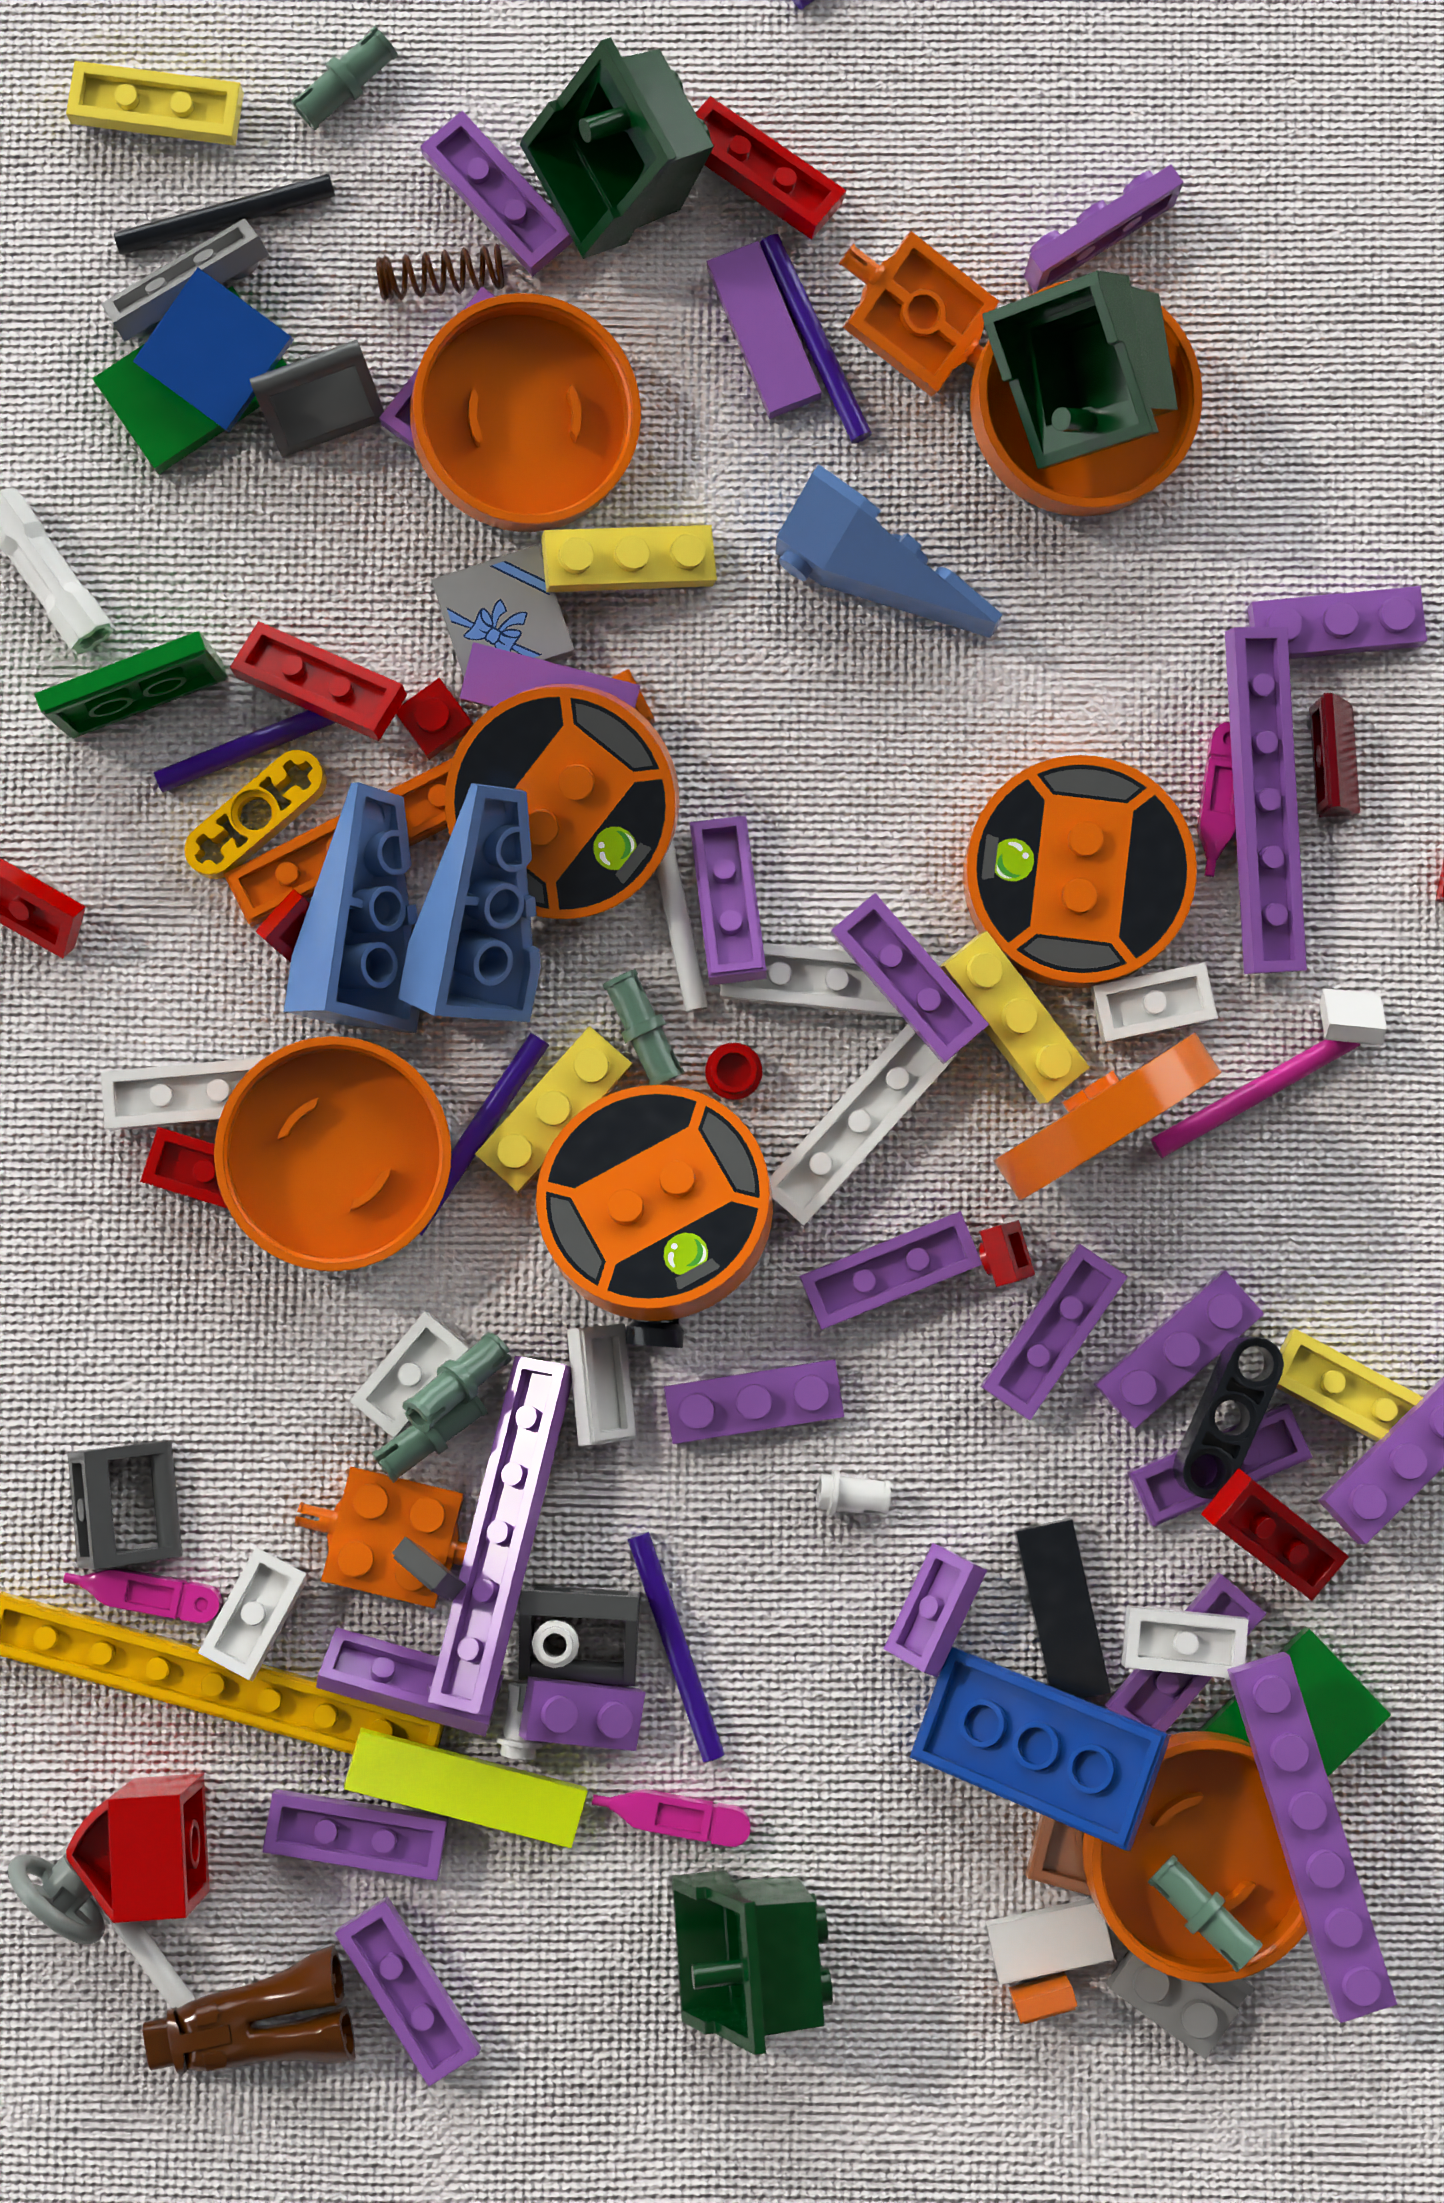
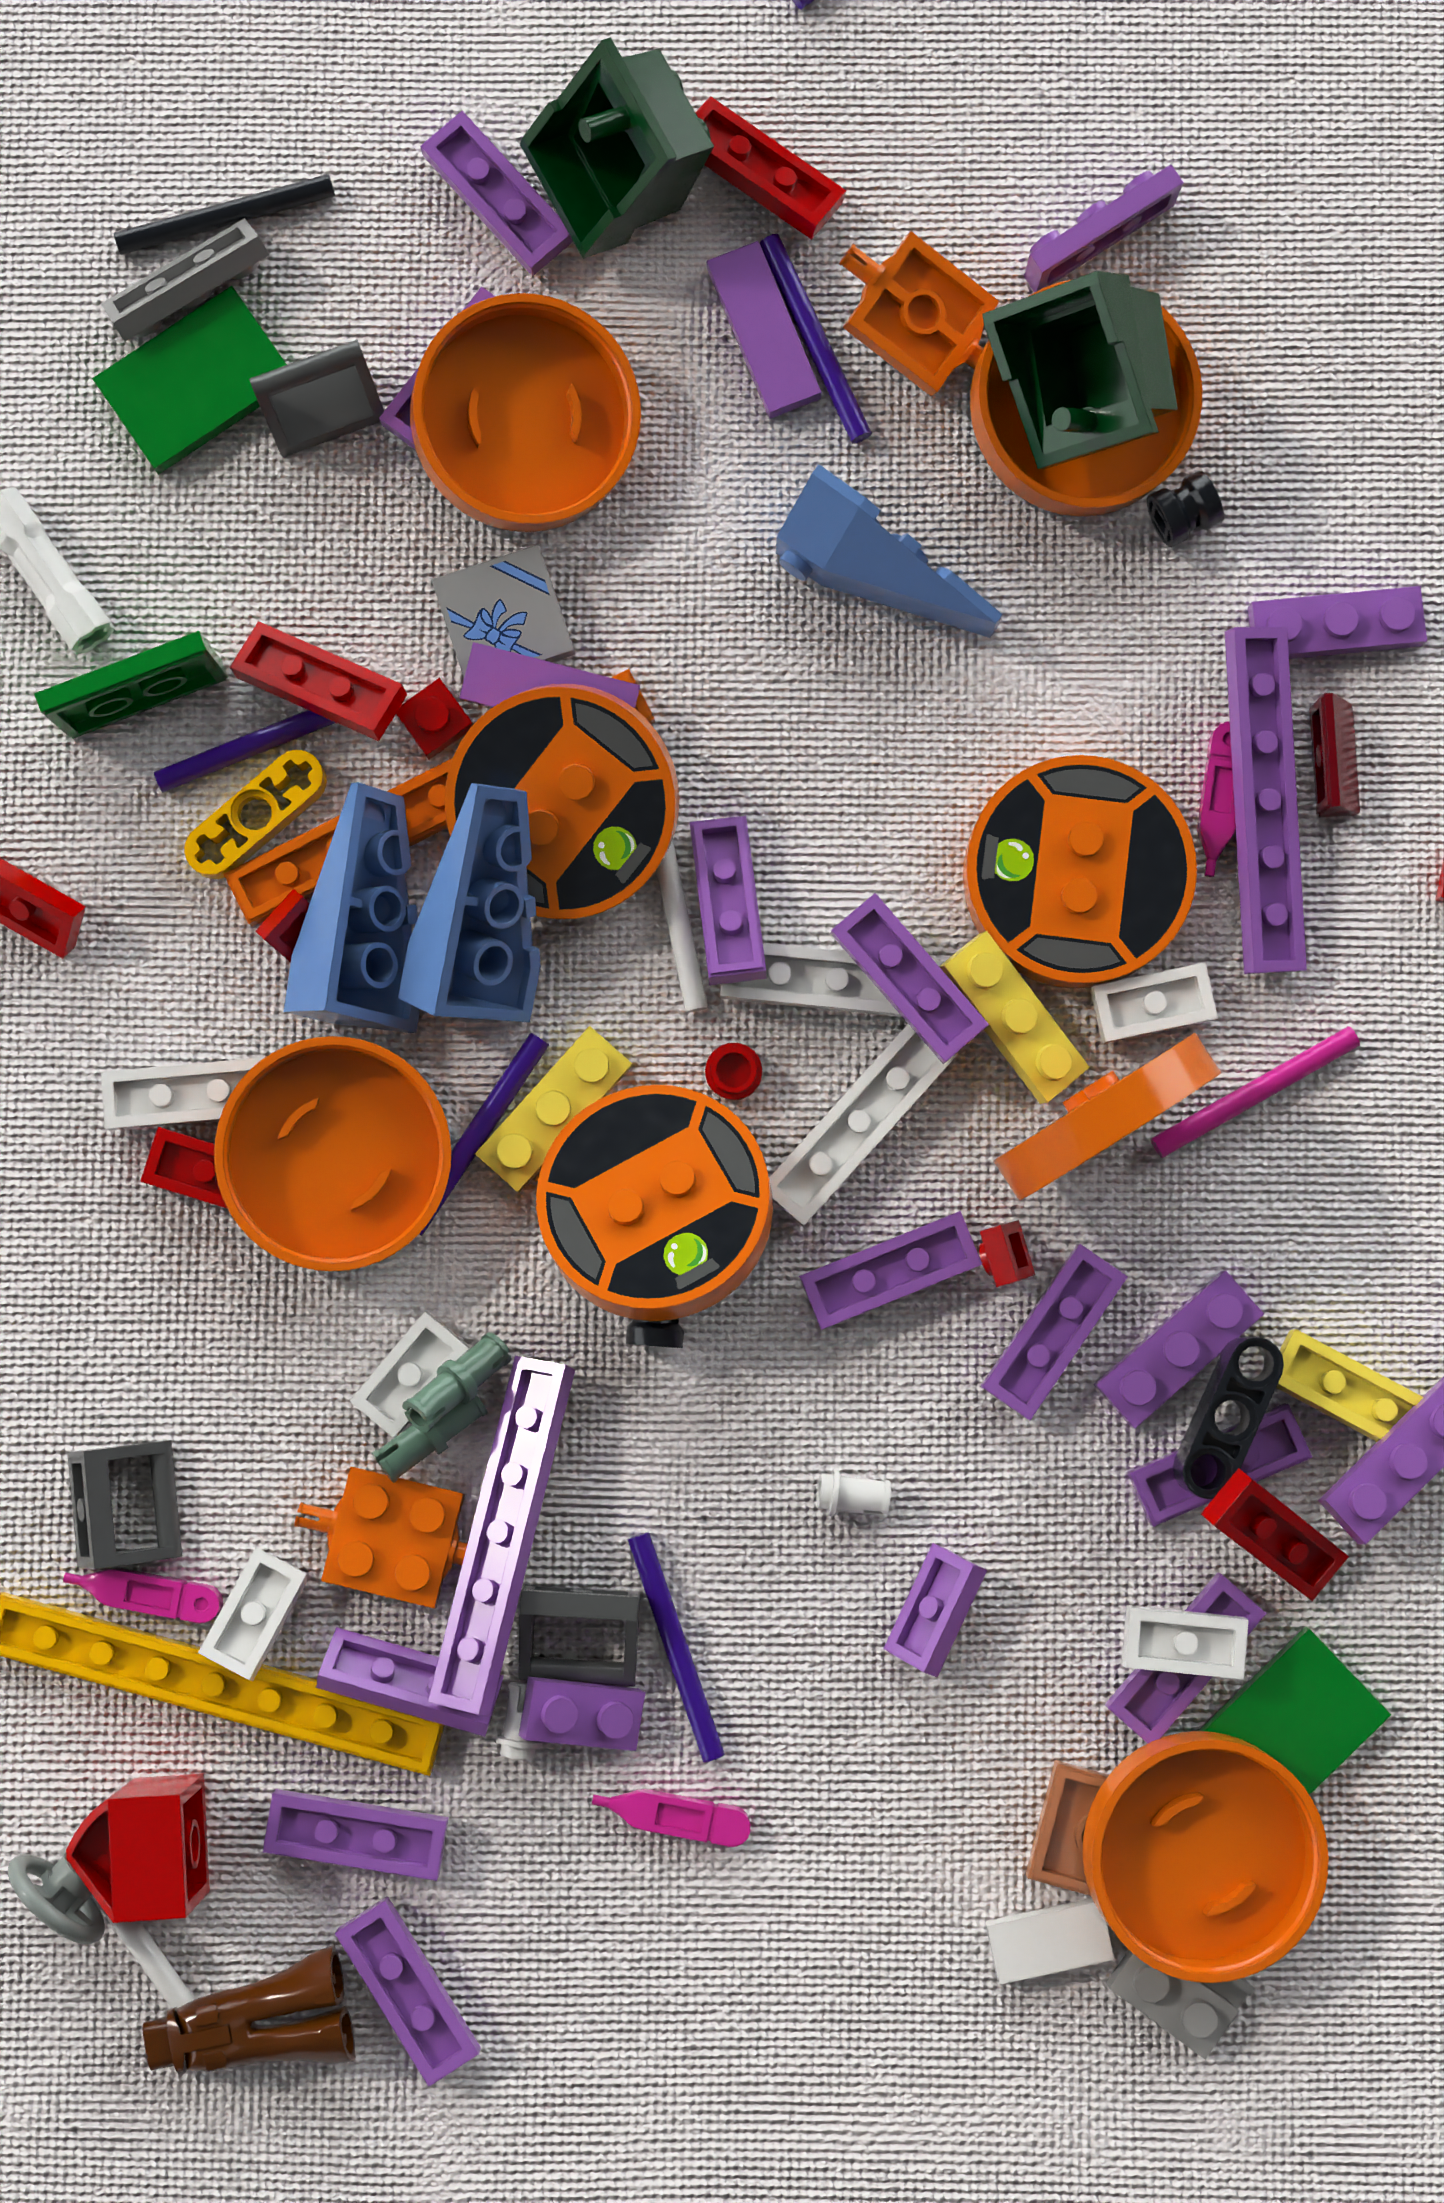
light yellow plate [66,61,244,146] -> none
blue tile [133,267,294,433] -> none
sand green pin [291,26,398,131] -> none
neon yellow tile [344,1727,588,1848] -> none
reddish brown piece [376,243,504,302] -> none
dark grey tile [392,1537,466,1601] -> none
white pin [532,1618,579,1668] -> none
light yellow plate [541,525,717,592] -> none
white tile [567,1323,637,1446] -> none
sand green pin [603,969,685,1085] -> none
medium lavender plate [664,1359,844,1444] -> none
dark green piece [671,1870,833,2055] -> none
blue tile [909,1646,1171,1851] -> none
orange tile [1008,1971,1078,2024] -> none
black tile [1014,1518,1111,1699] -> none
sand green pin [1147,1854,1263,1972] -> none
medium lavender plate [1227,1652,1397,2023] -> none
white tile [1319,988,1387,1045] -> none
none -> black wheel [1147,471,1224,547]

